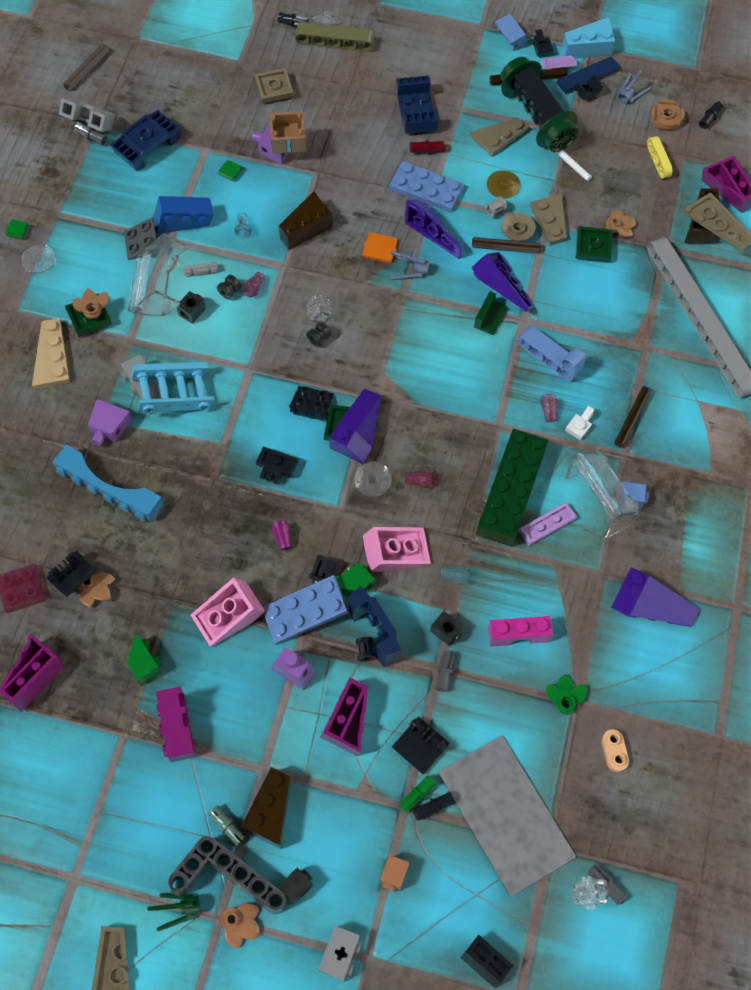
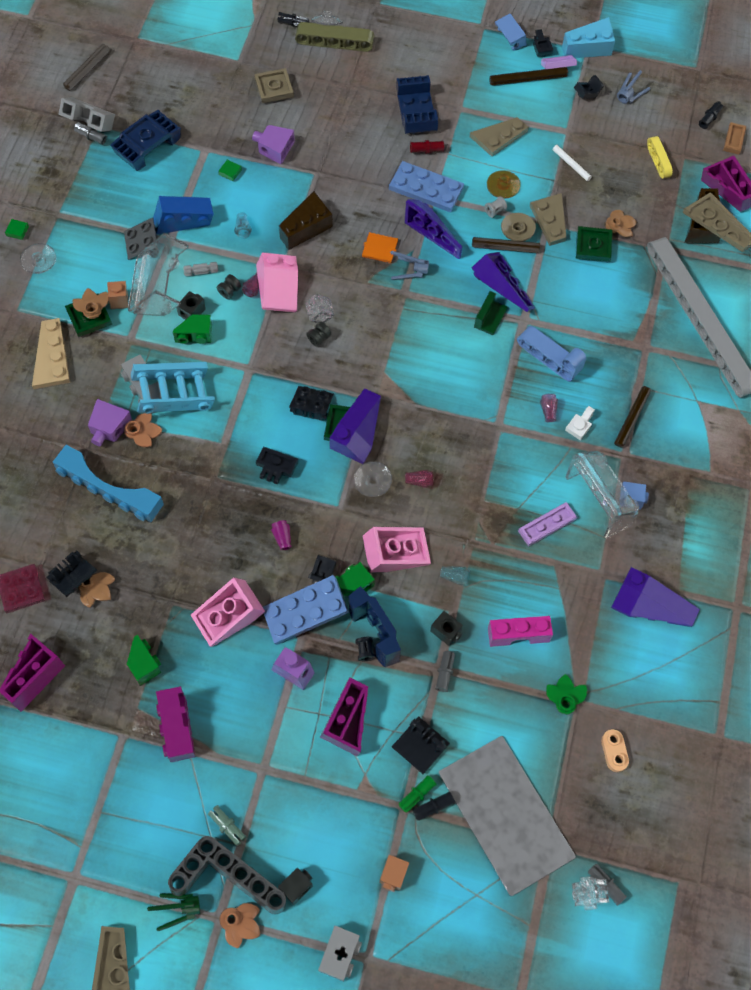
dark brown wedge [241,767,291,849] -> none
medium nougat container [269,111,306,154] -> none
black hinge [460,934,514,988] -> none
dark green brick [476,428,549,547] -> none
brick [500,57,579,152] -> none
dark blue tile [557,56,620,94] -> none
medium nougat plate [650,100,685,130] -> none
none -> nougat brick [107,281,129,309]
none -> nougat plate [124,413,162,447]
none -> green slope [173,314,212,344]
none -> bright pink slope [256,252,298,312]
none -> medium nougat tile [723,122,746,155]

